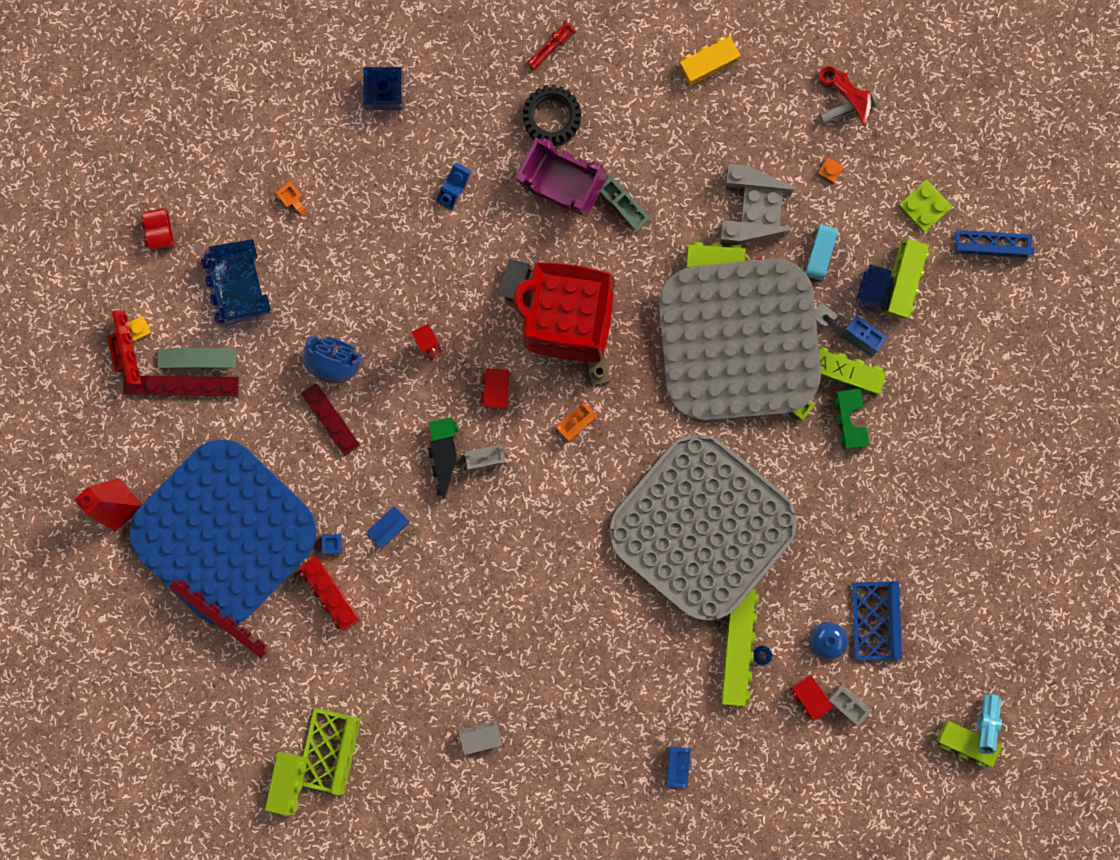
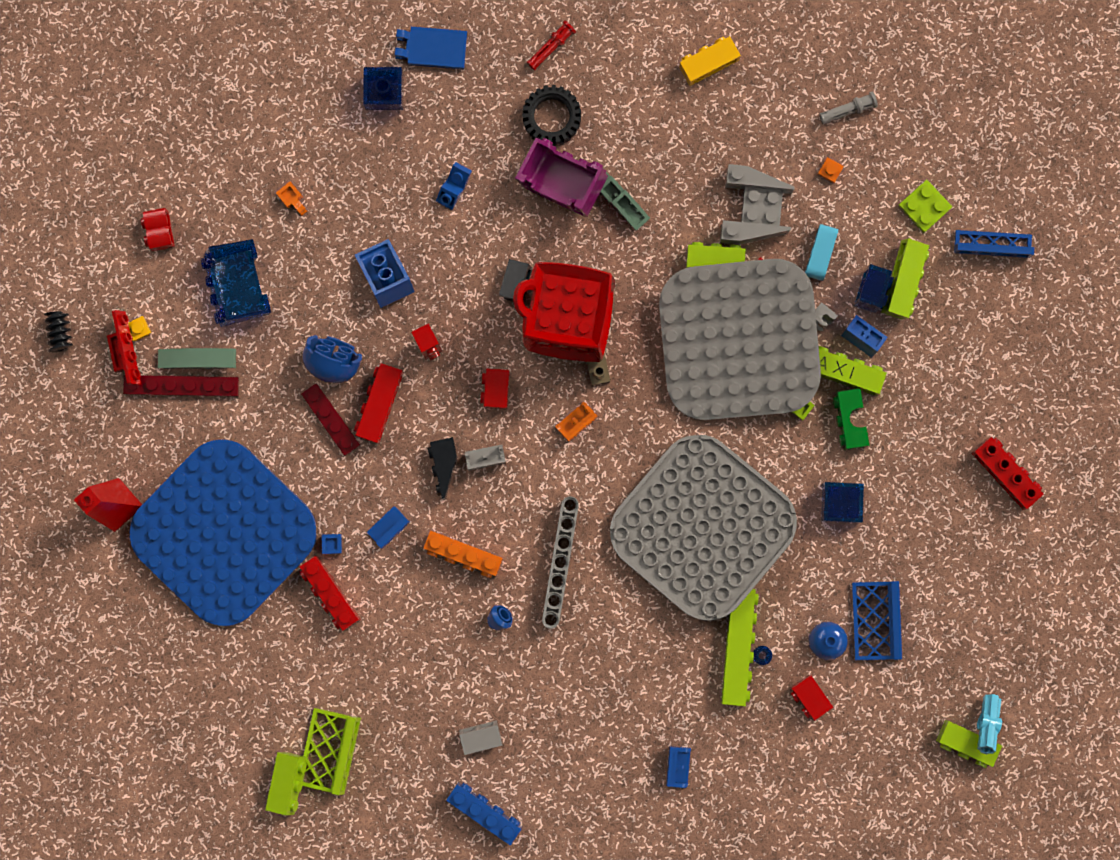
dark red plate [169,579,269,659] -> none
green brick [429,417,459,441] -> none
red piece [819,66,871,126] -> none
light grey hinge [829,683,871,726] -> none
none -> black piece [44,311,73,353]
none -> red brick [354,363,404,444]
none -> blue slope [355,239,415,308]
none -> blue tile [395,26,467,69]
none -> orange brick [423,530,503,578]
none -> blue brick [446,782,522,846]
none -> blue cone [487,605,513,631]
none -> light grey beam [542,496,579,629]
none -> clear blue brick [821,482,864,523]
none -> red brick [971,437,1044,510]

